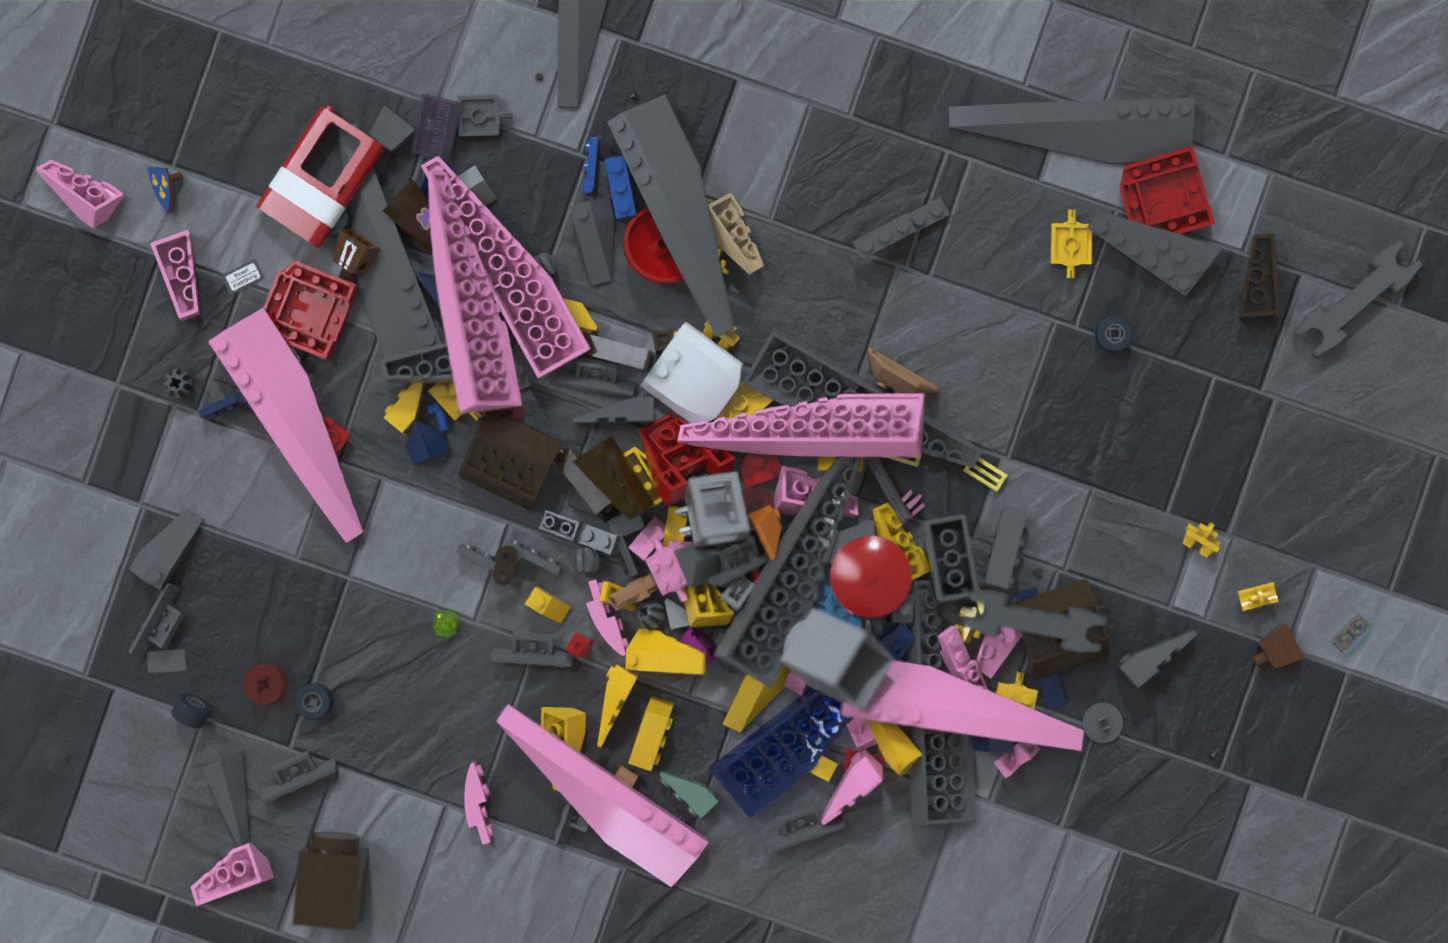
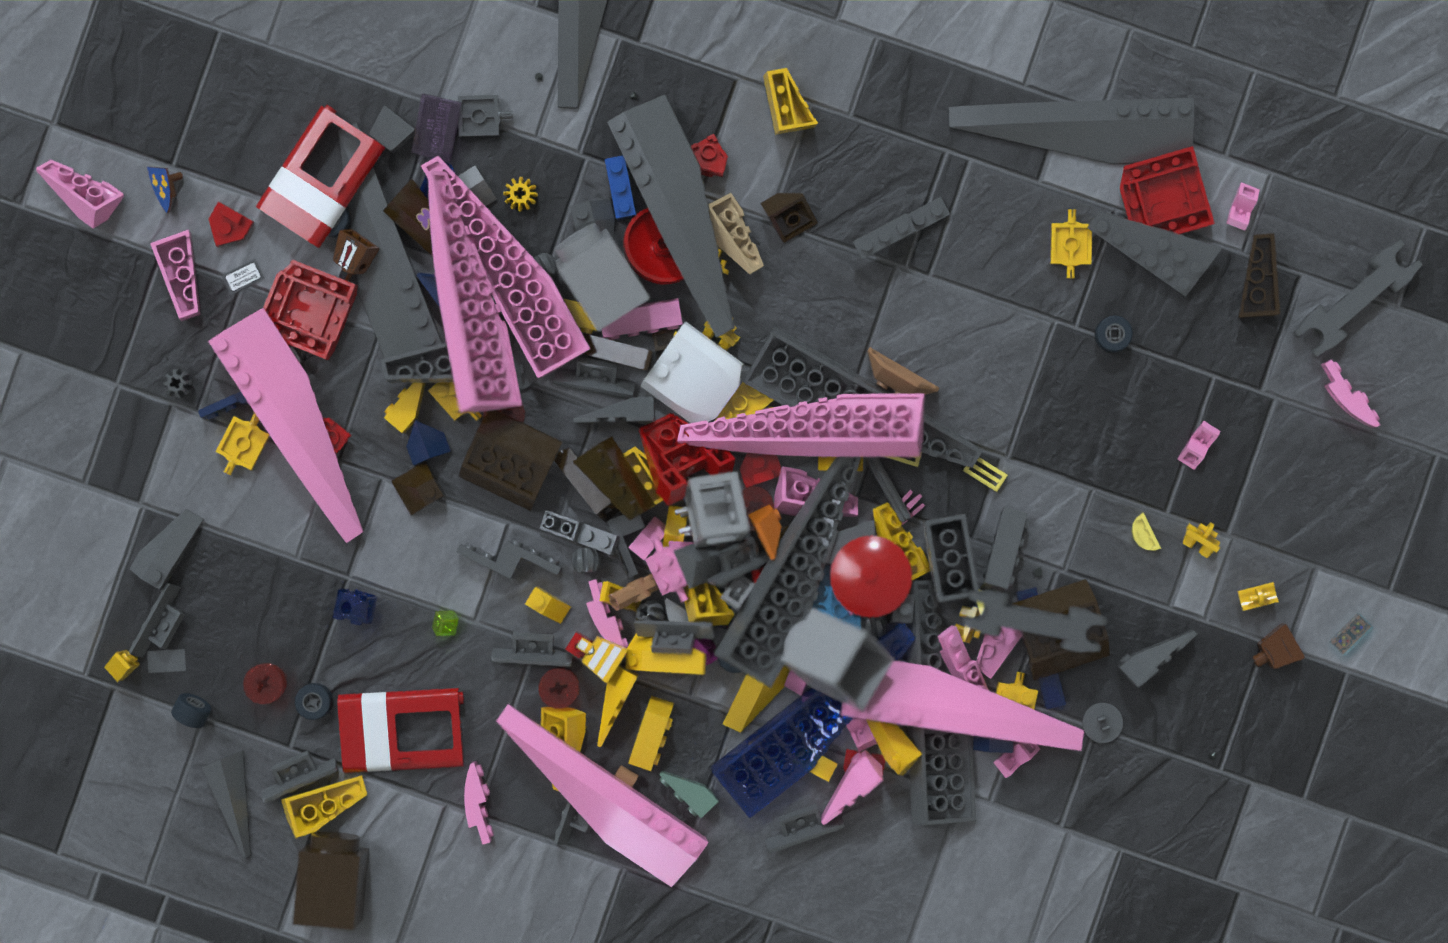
bright pink wedge [191,843,274,906] -> none
blue arm [427,403,450,431] -> none
dark brown plate [493,546,518,586] -> none
blue hinge [582,137,599,195] -> none
none -> yellow slope [104,650,140,682]
none -> red plate [208,202,254,247]
none -> yellow plate [215,412,270,475]
none -> yellow wedge [281,775,367,838]
none -> clear blue brick [333,588,377,625]
none -> red piece [337,688,464,773]
none -> dark brown slope [391,461,446,516]
none -> yellow gear [503,177,538,212]
none -> clear red piece [538,667,580,709]
none -> light grey container [554,223,650,331]
none -> torso [576,636,628,683]
none -> bright pink brick [602,298,683,340]
none -> dark grey bracket [634,620,716,654]
none -> red plate [691,134,728,178]
none -> dark brown slope [760,193,818,243]
none -> yellow wedge [763,68,818,135]
none -> light yellow tile [1131,512,1161,551]
none -> bright pink slope [1178,421,1221,470]
none -> bright pink slope [1227,182,1260,231]
none -> bright pink slope [1321,360,1380,428]

